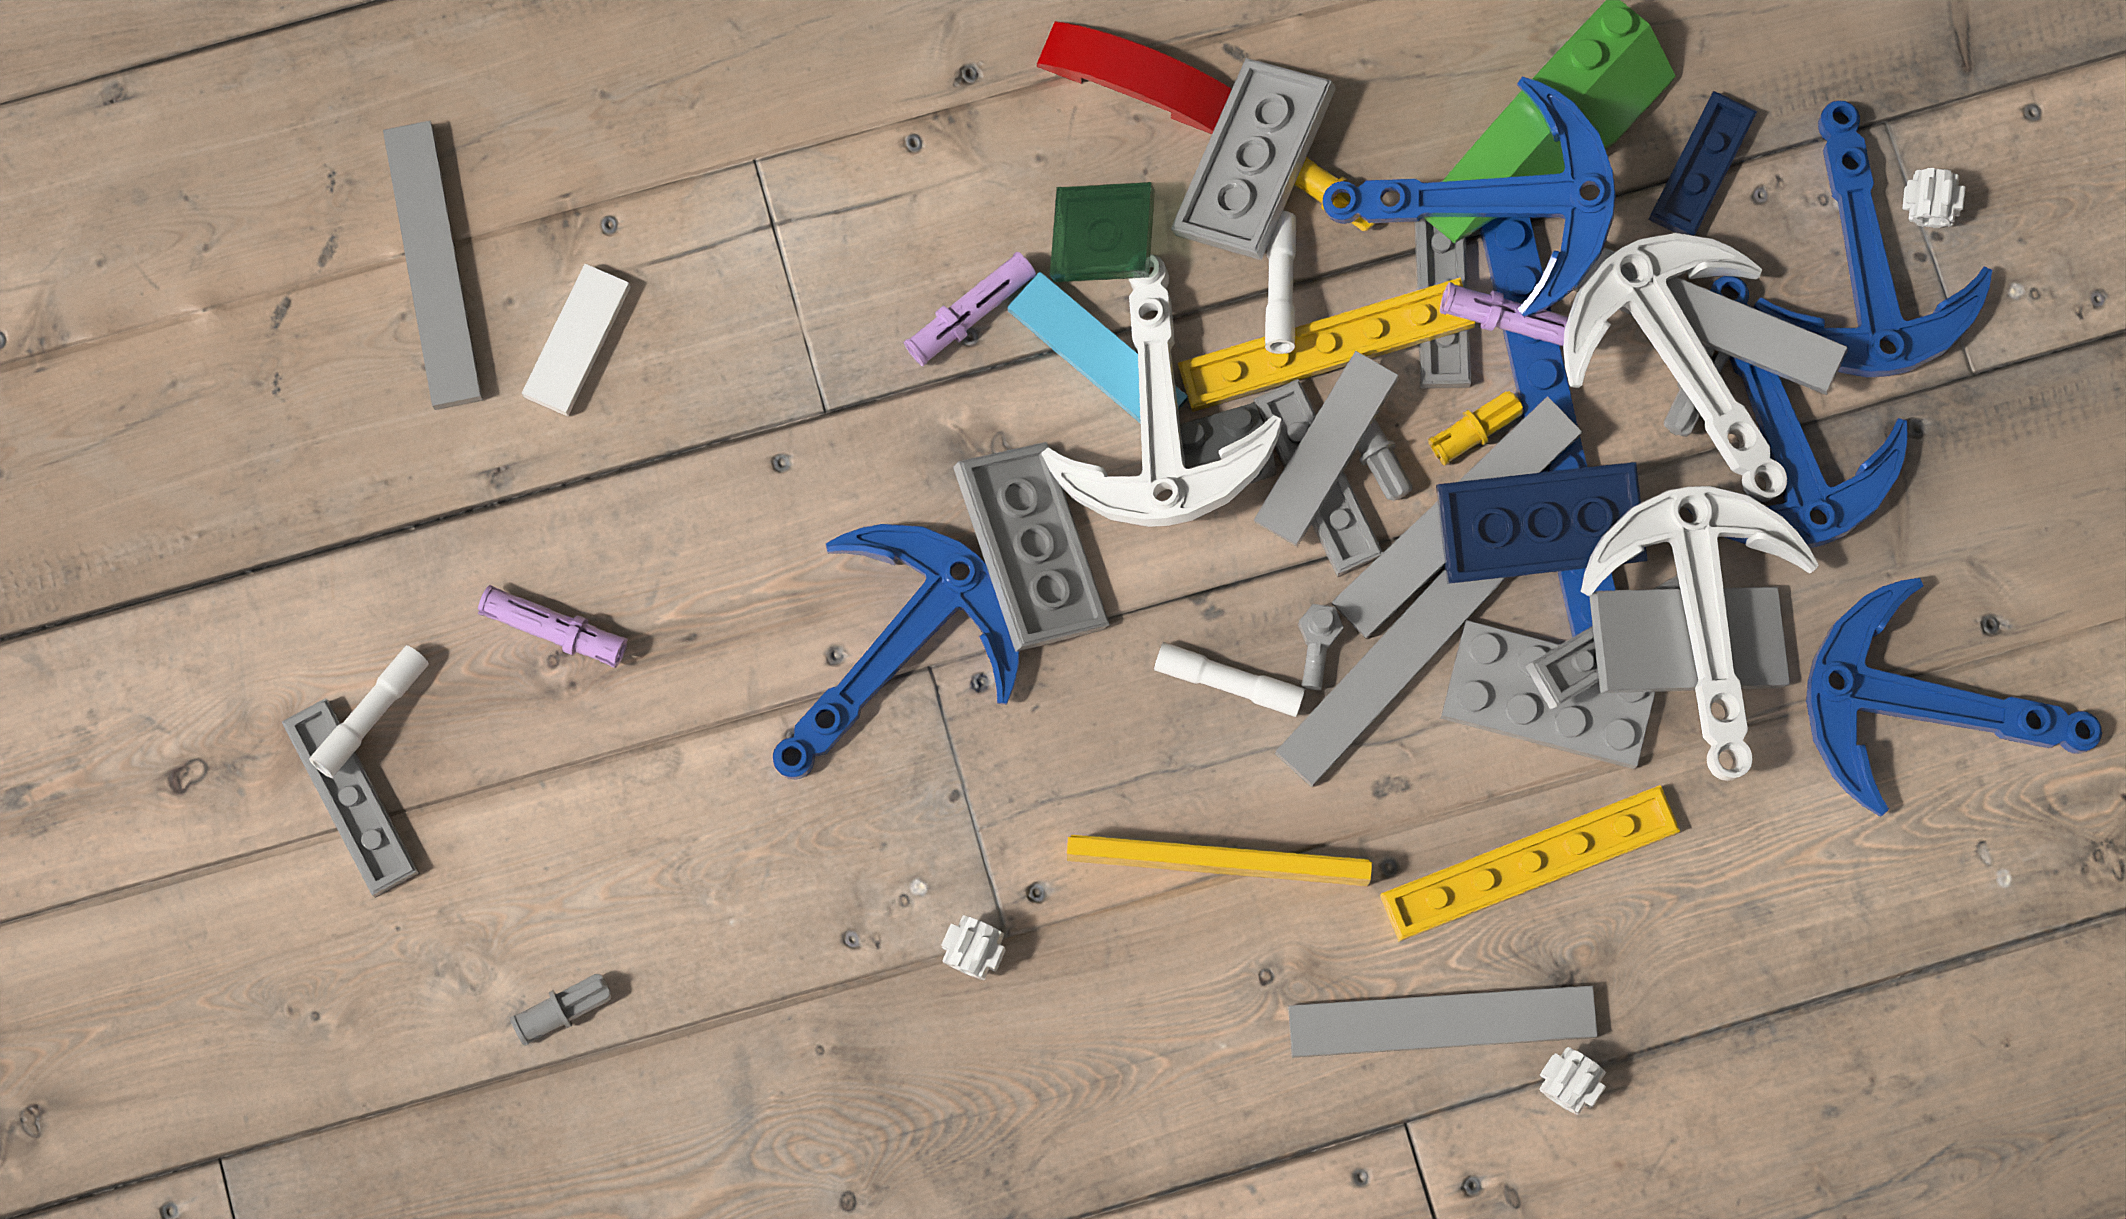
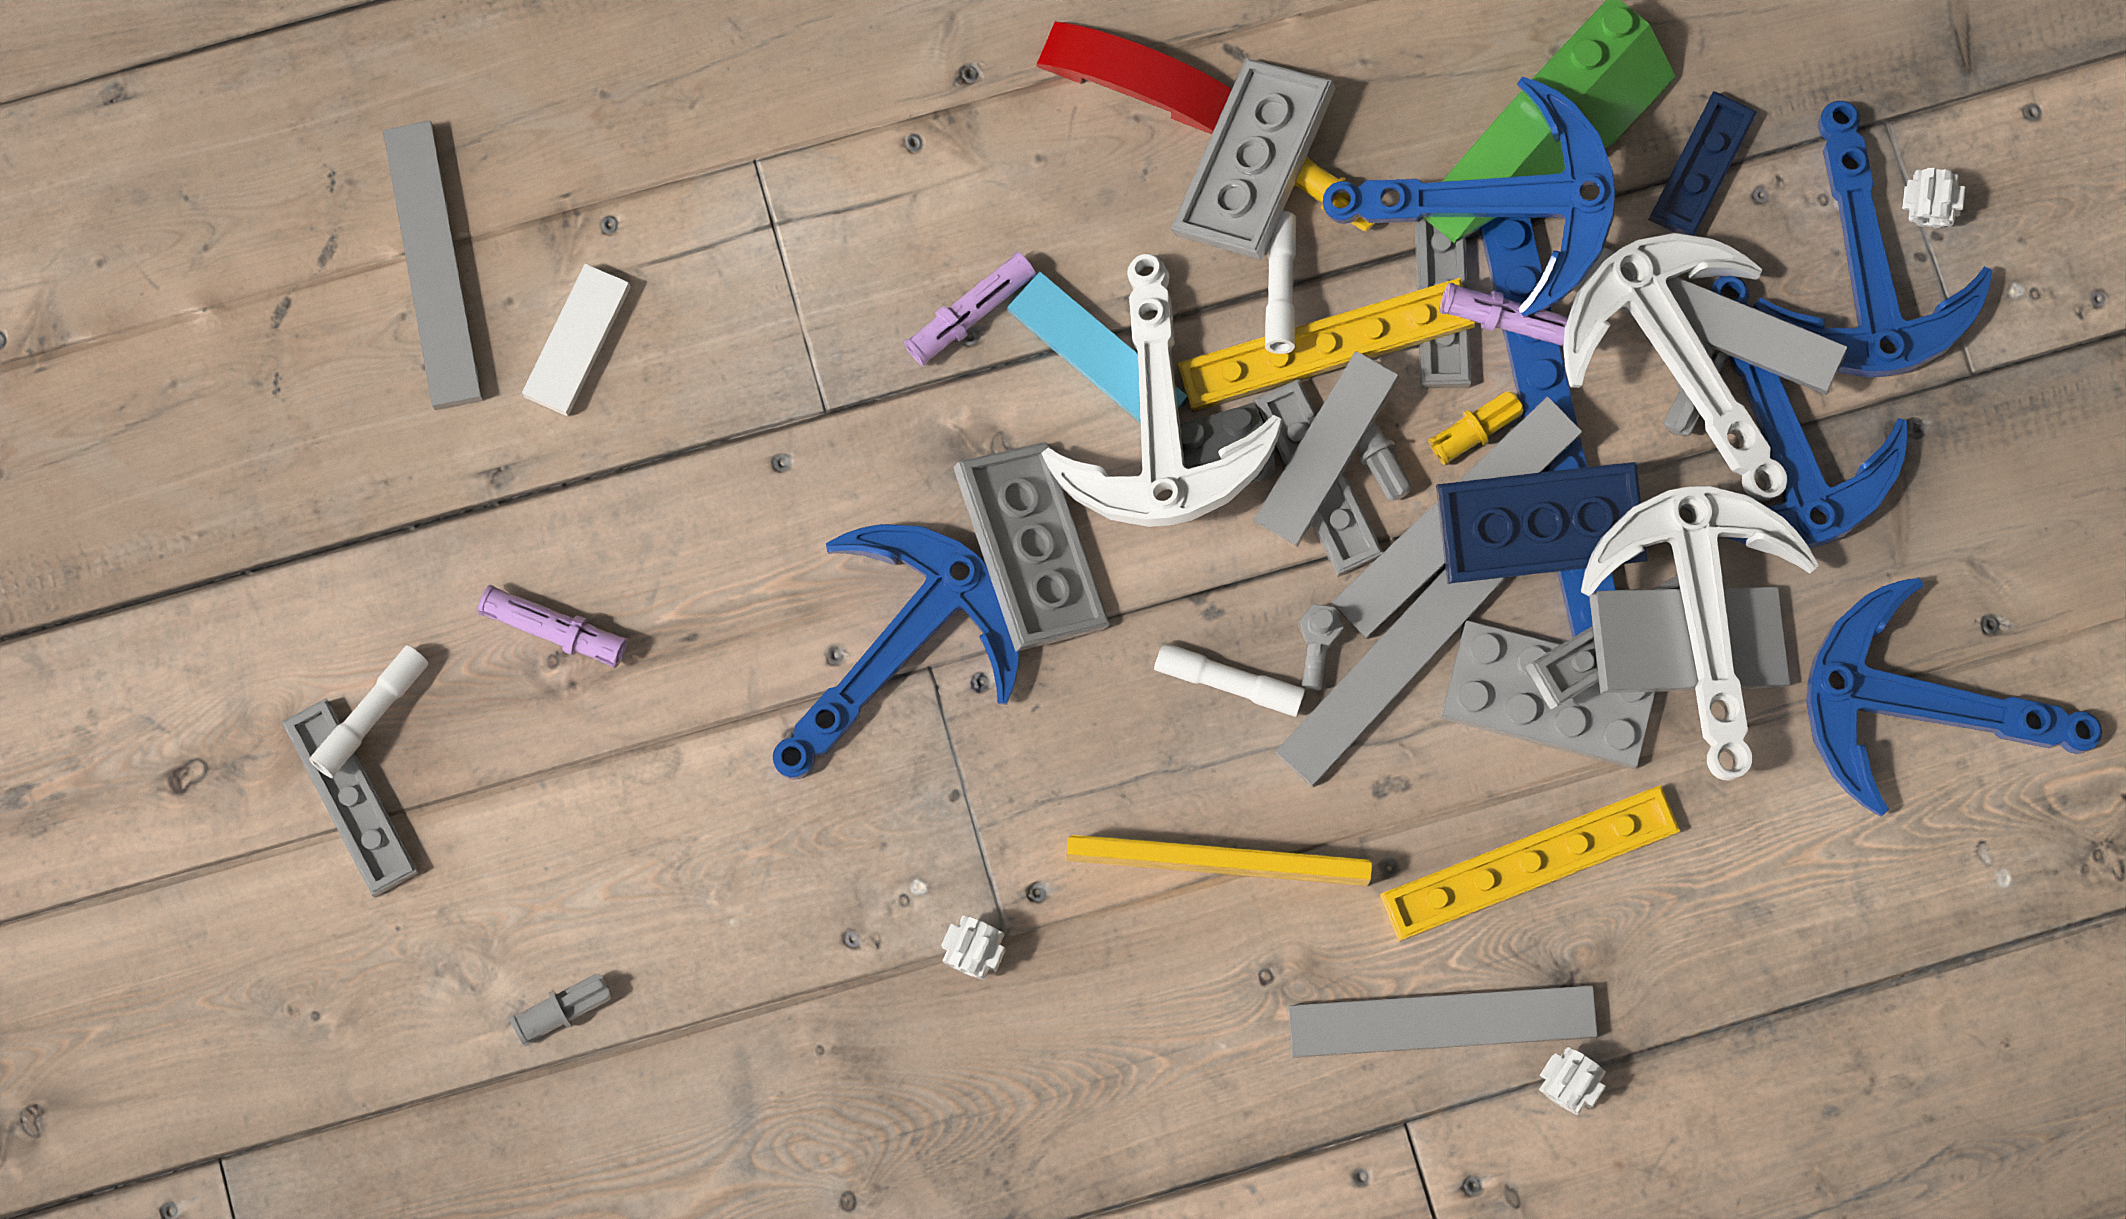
clear green tile [1050,182,1155,282] -> none

